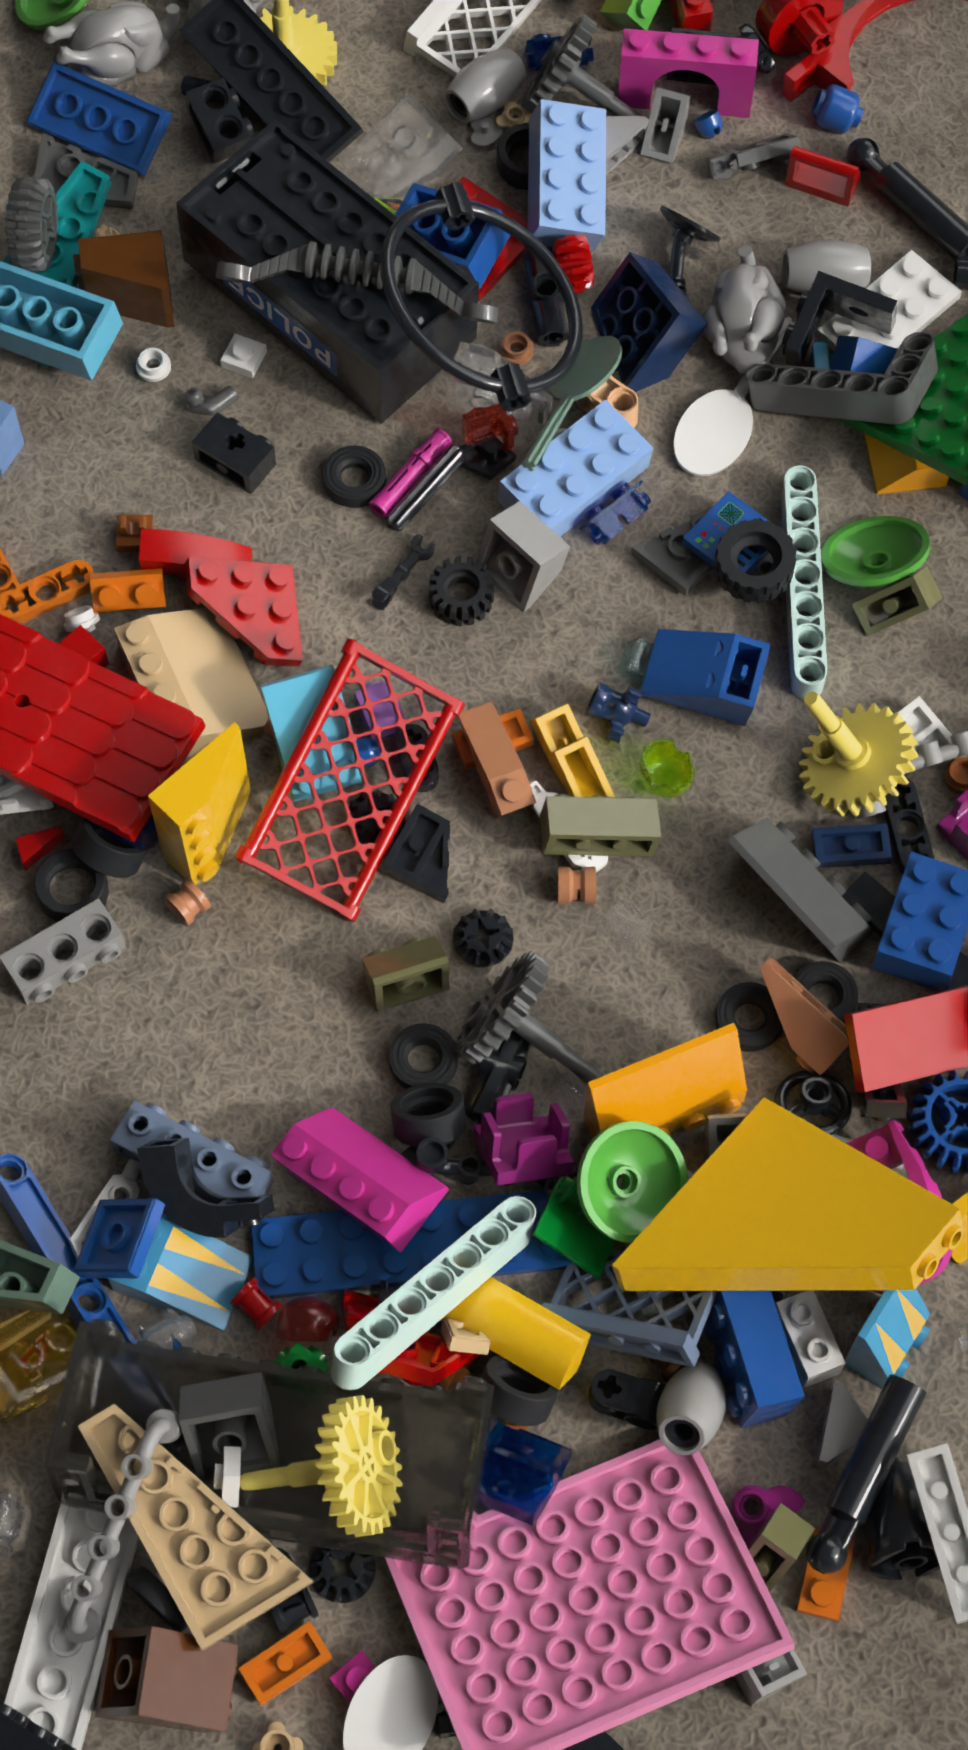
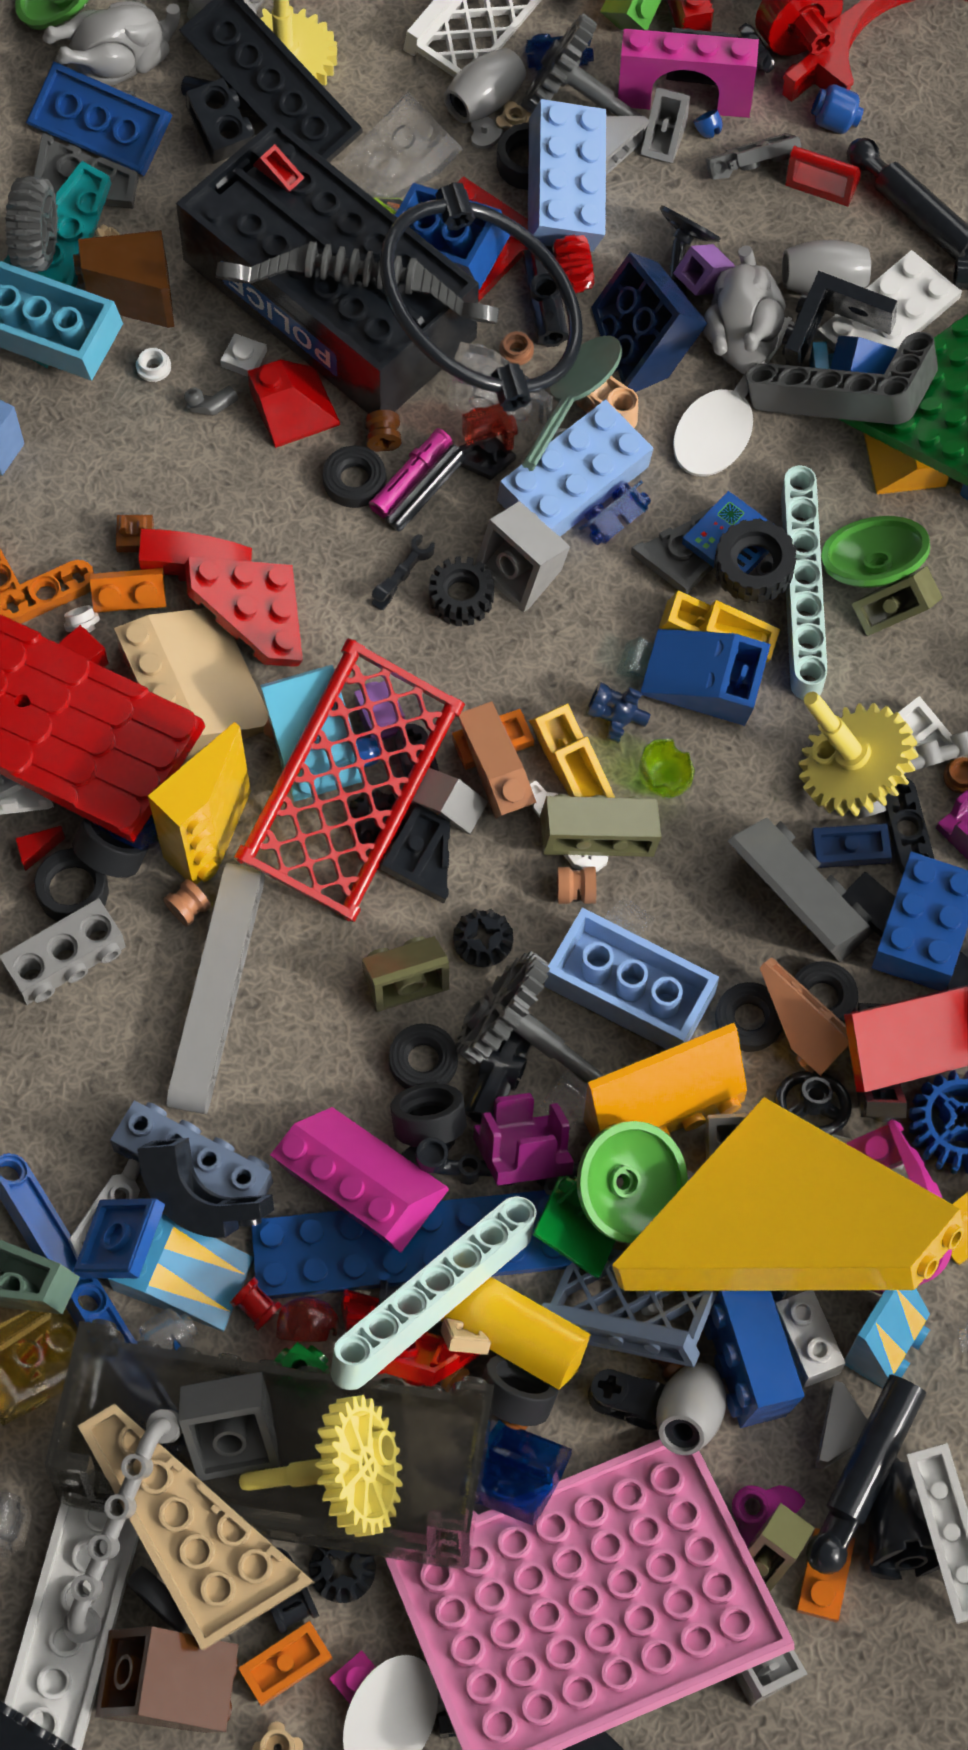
black brick [192,412,276,494] -> none
white plate [214,1446,241,1507] -> none
none -> light grey beam [167,862,265,1114]
none -> red slope [247,359,341,448]
none -> red piece [253,144,305,193]
none -> reddish brown wheel [365,410,402,452]
none -> light grey slope [412,768,488,834]
none -> light blue brick [545,908,719,1050]
none -> yellow slope [658,590,780,662]
none -> medium lavender brick [673,244,736,295]

